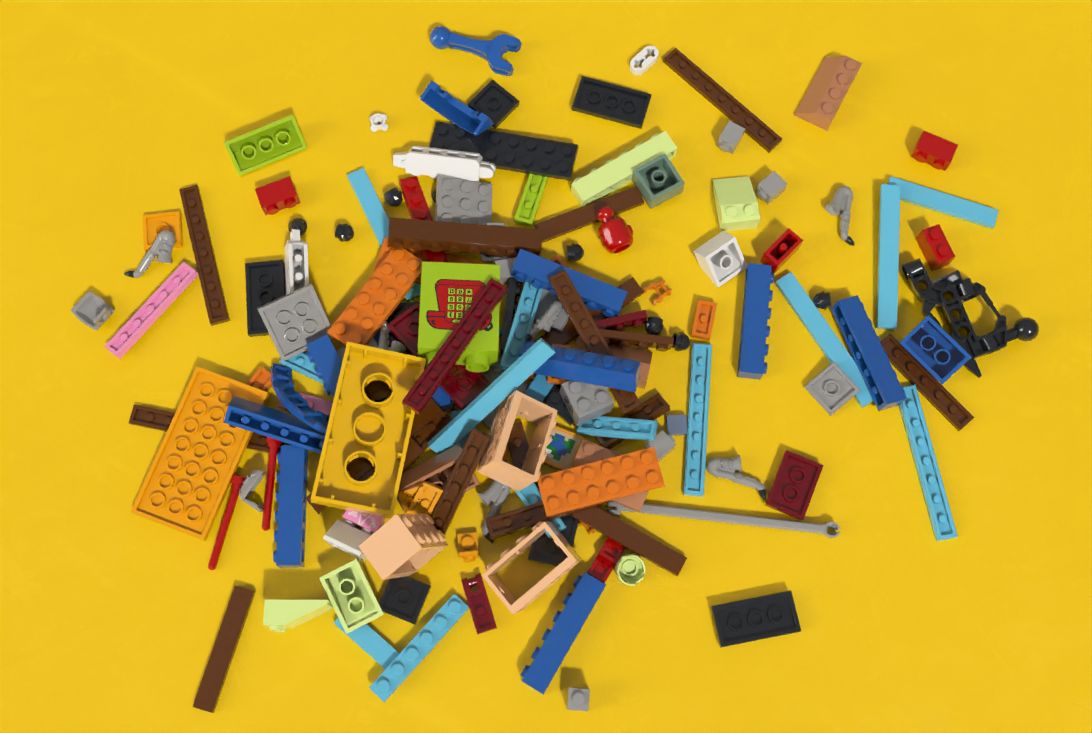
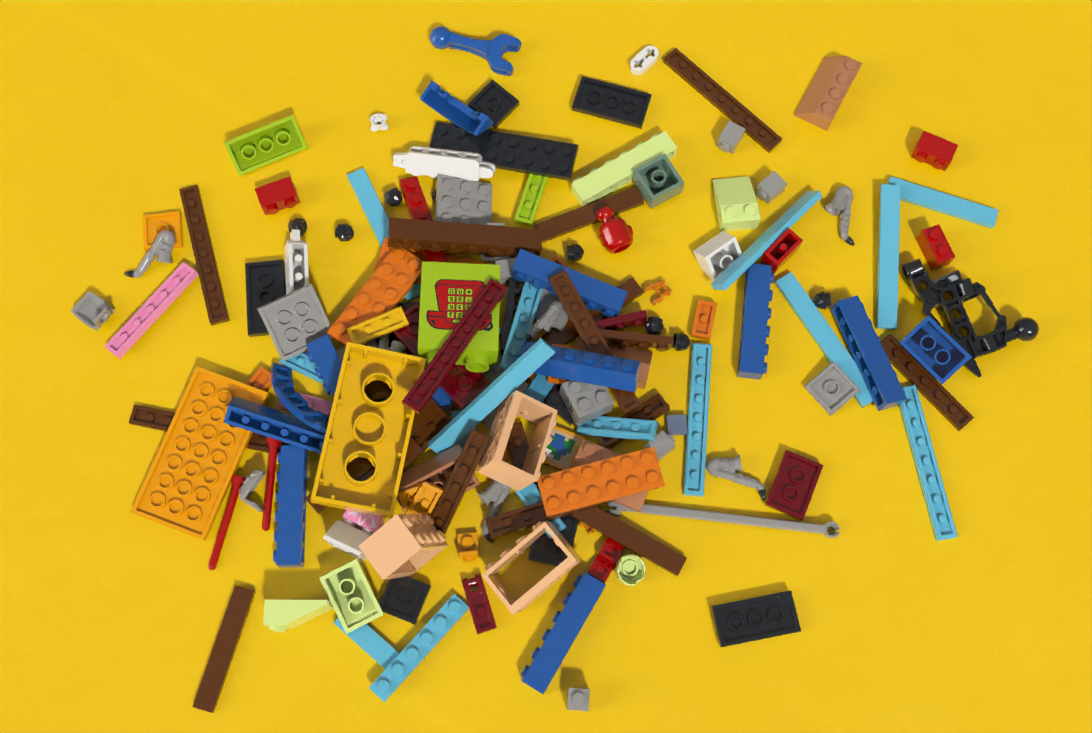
none -> yellow tile [347,306,409,345]
none -> medium azure tile [711,191,822,290]

